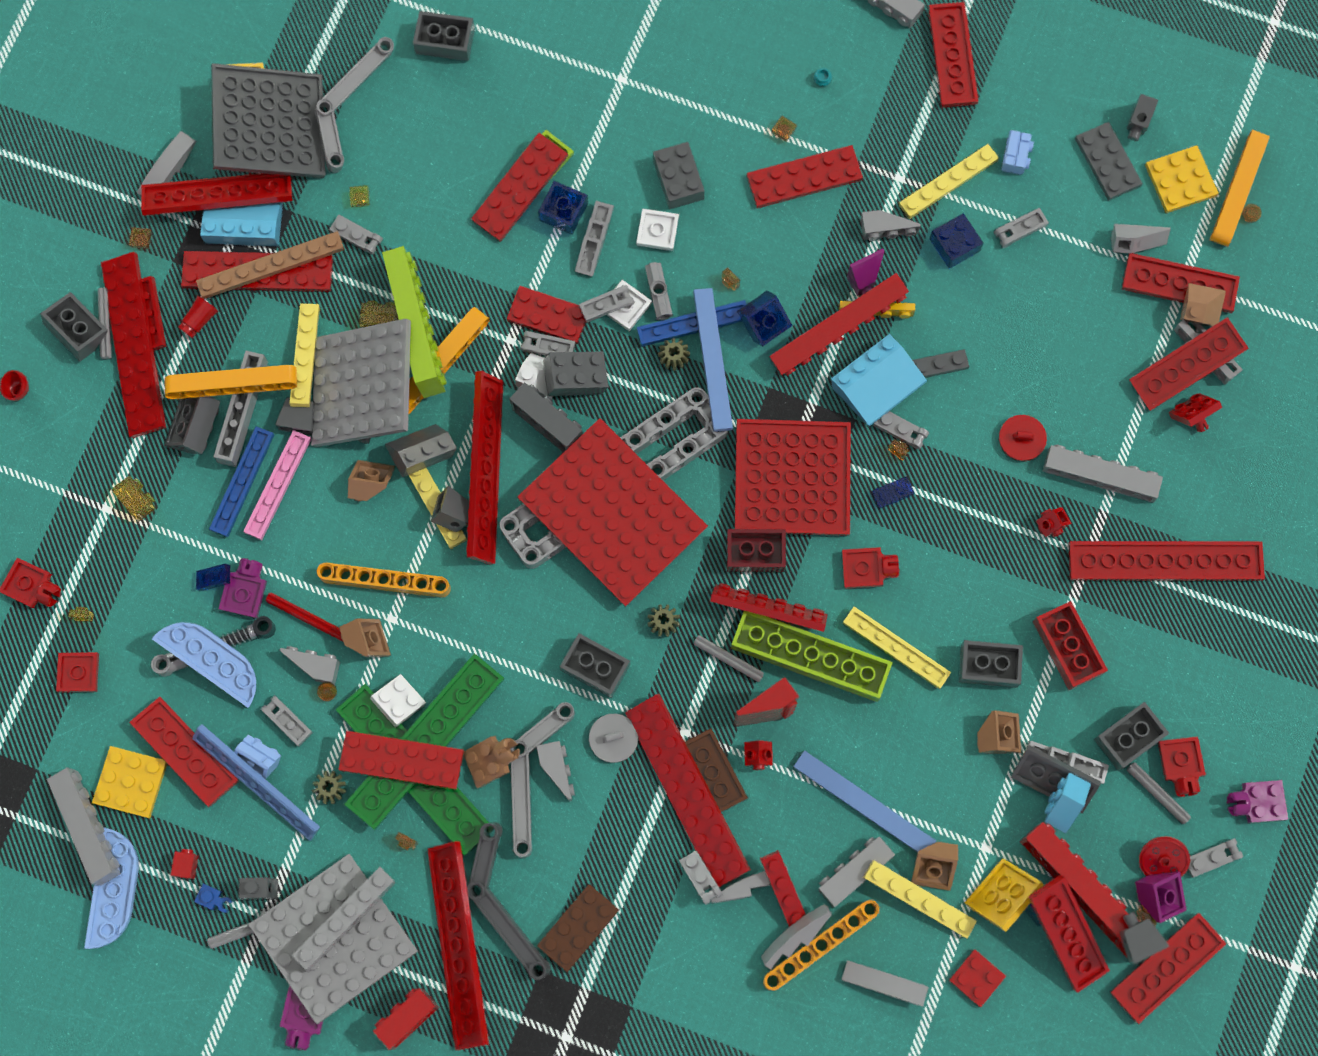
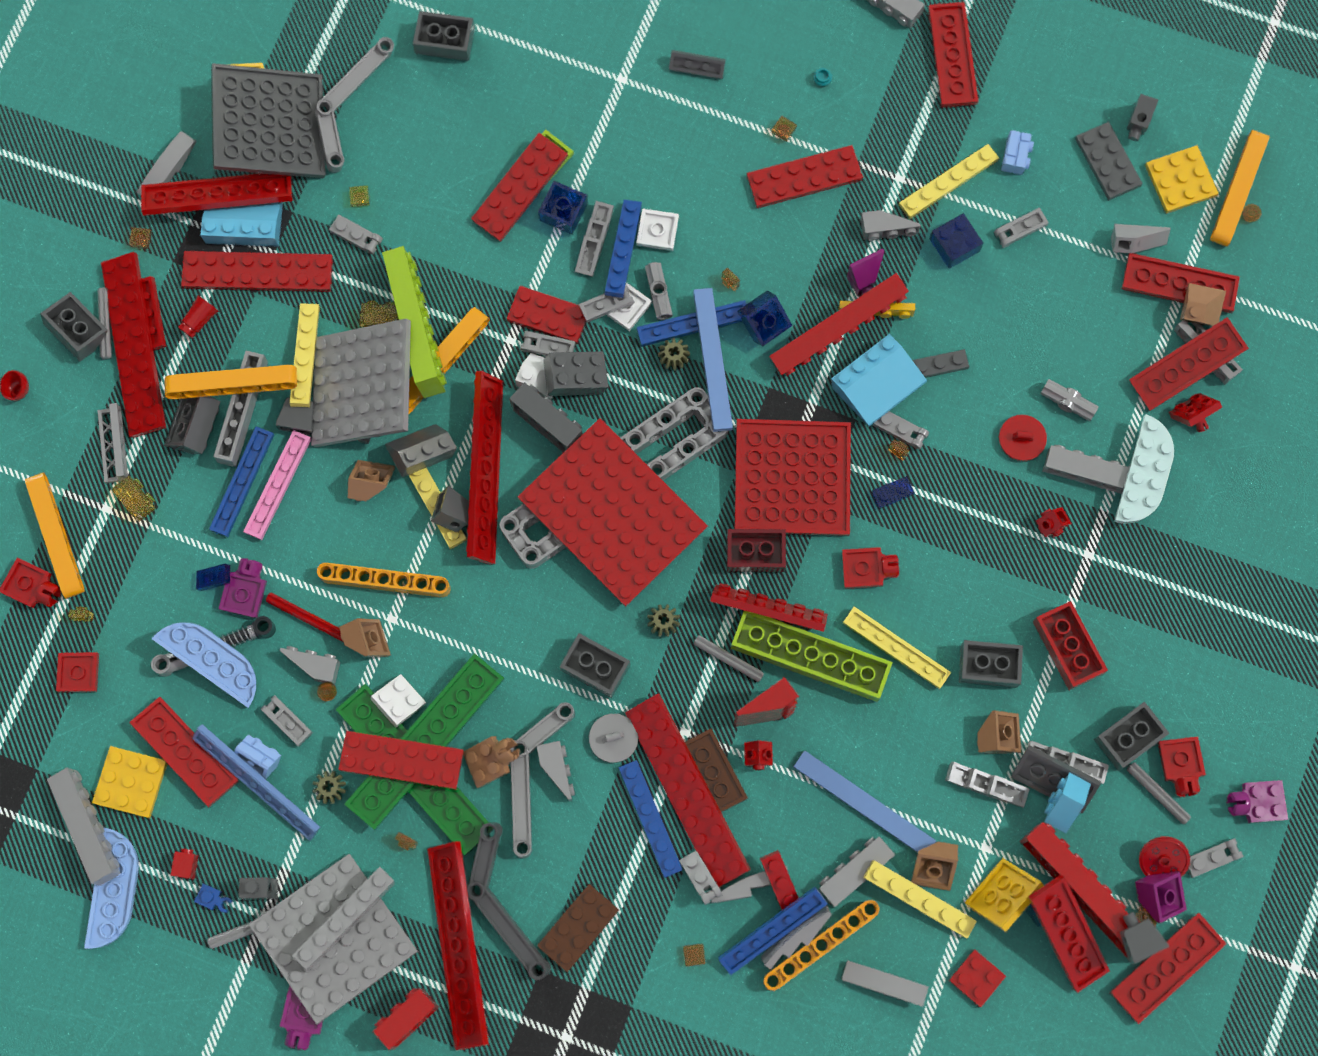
medium nougat plate [196,231,345,299] -> none
dark grey brick [653,142,705,210] -> none
red plate [1068,541,1265,581] -> none
none -> light orange beam [25,472,85,599]
none -> light grey fence [97,403,129,484]
none -> blue plate [605,199,642,298]
none -> blue plate [619,760,683,878]
none -> dark grey plate [669,50,726,79]
none -> clear orange plate [683,944,706,967]
none -> blue plate [718,887,827,975]
none -> light grey slope [945,762,1029,807]
none -> light grey piece [1040,379,1099,421]
none -> light aqua plate [1114,414,1174,524]

